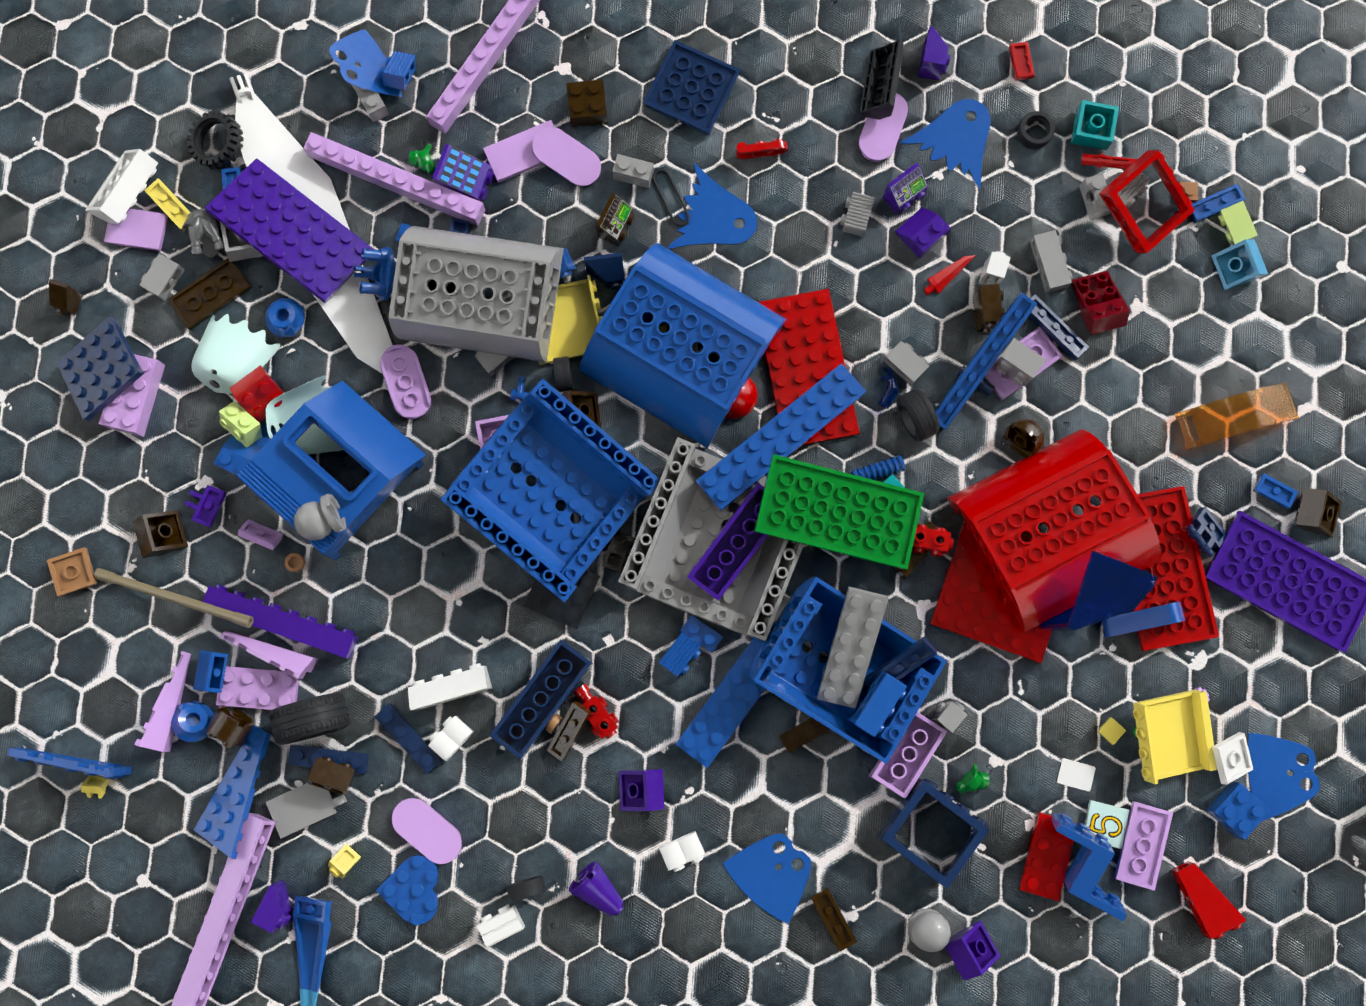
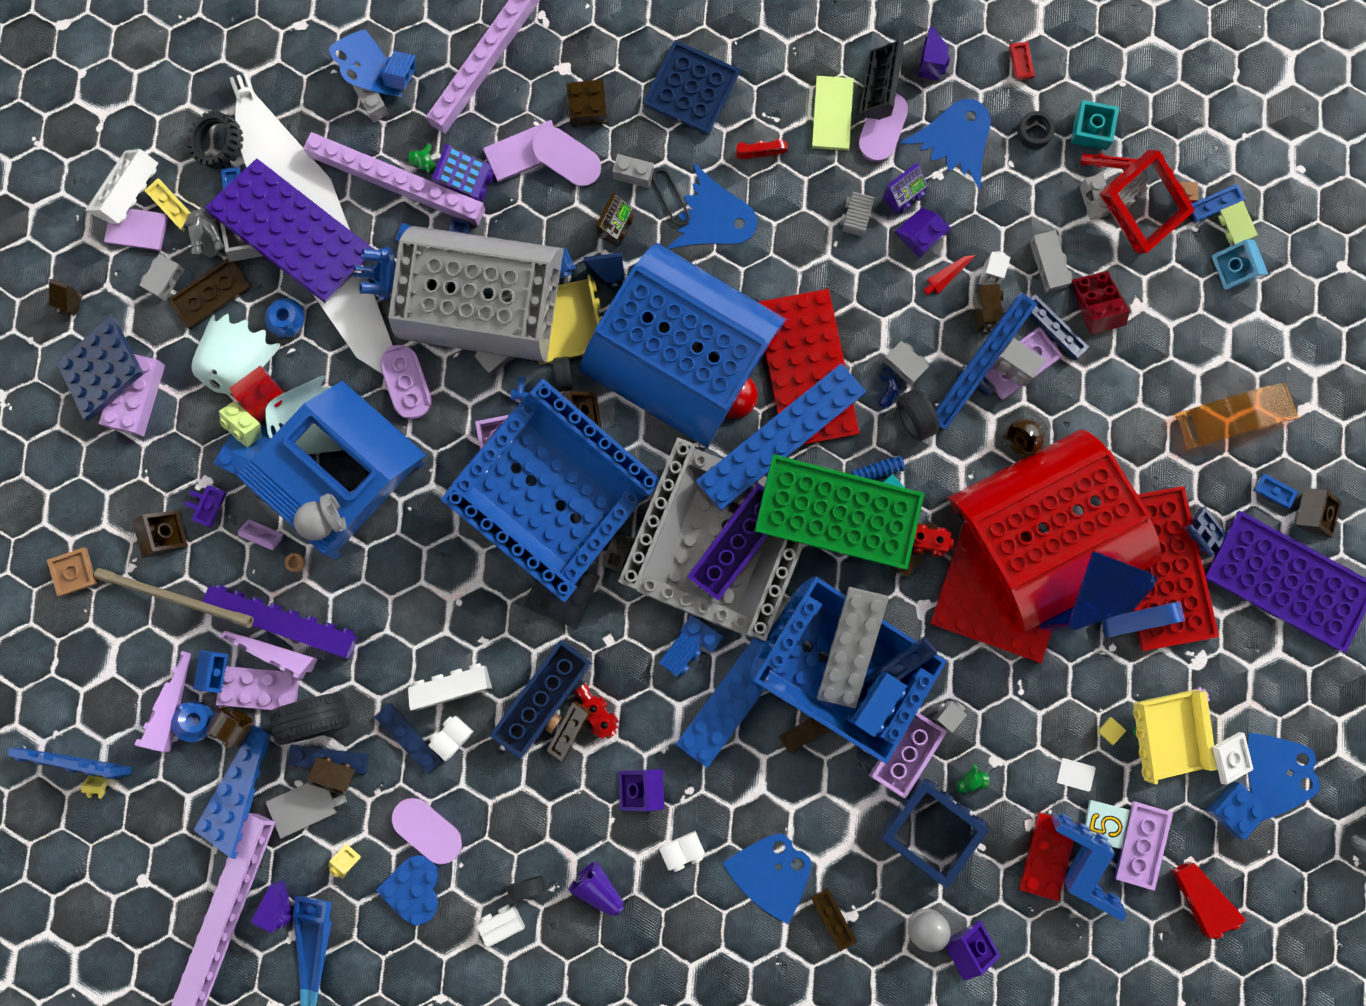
none -> yellowish green tile [812,76,854,151]

